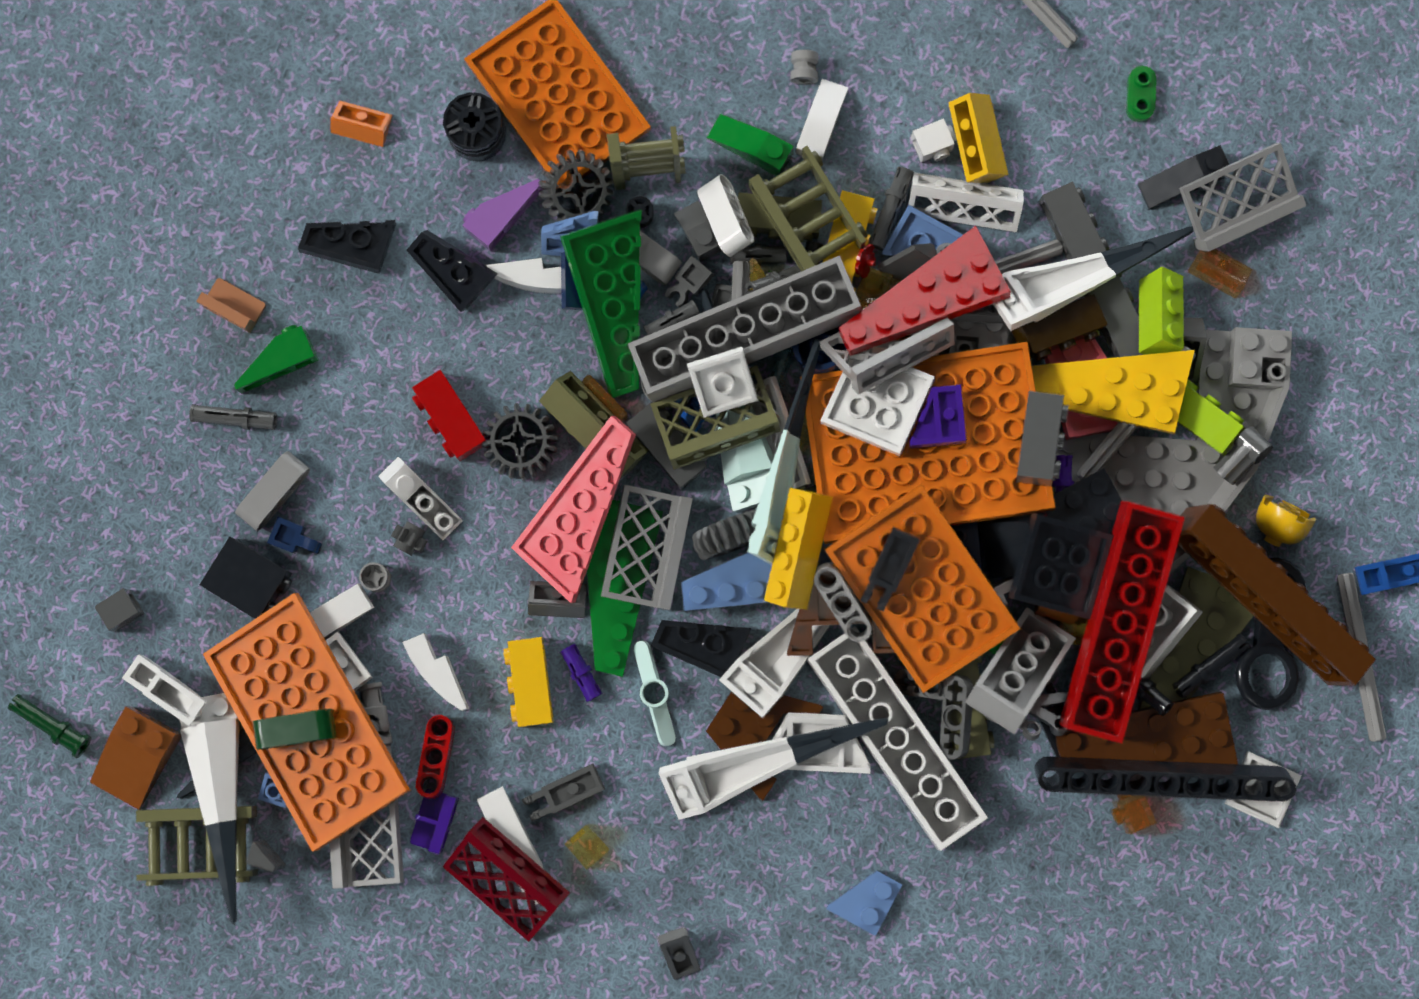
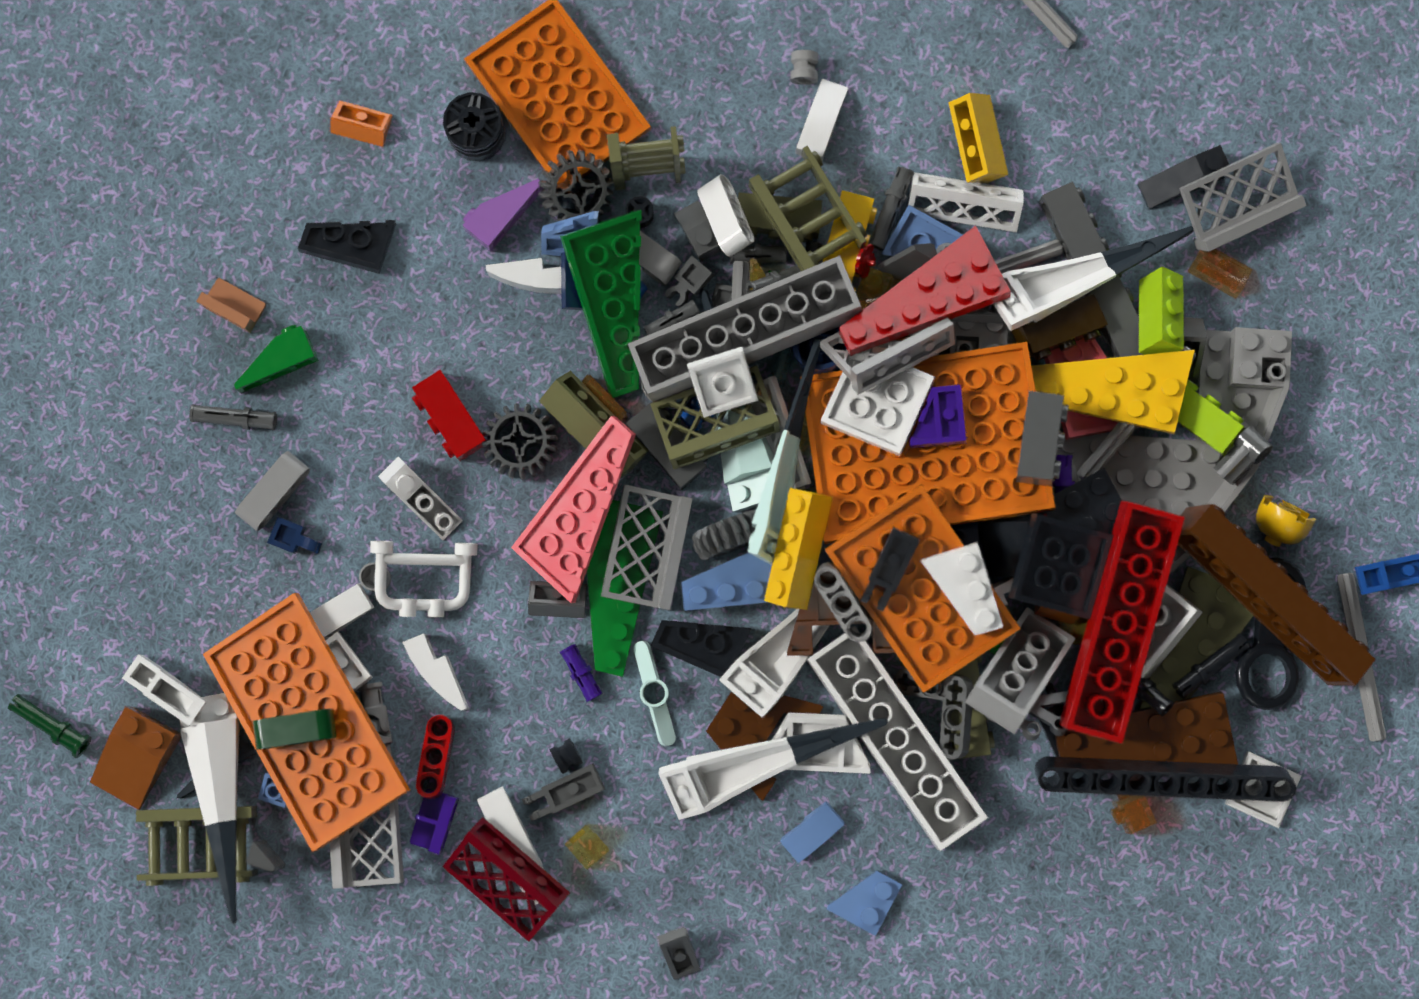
dark grey panel [95,588,145,632] -> none
black brick [199,536,292,619] -> none
dark grey gear [391,521,428,556] -> none
black wing [406,230,498,312] -> none
yellow brick [503,637,554,727] -> none
green slope [707,114,794,176] -> none
white brick [911,119,956,163] -> none
green plate [1126,66,1157,122] -> none
none -> white bar [370,541,478,617]
none -> black wheel [550,738,583,774]
none -> medium blue slope [780,801,845,863]
none -> white wing [921,542,1003,636]

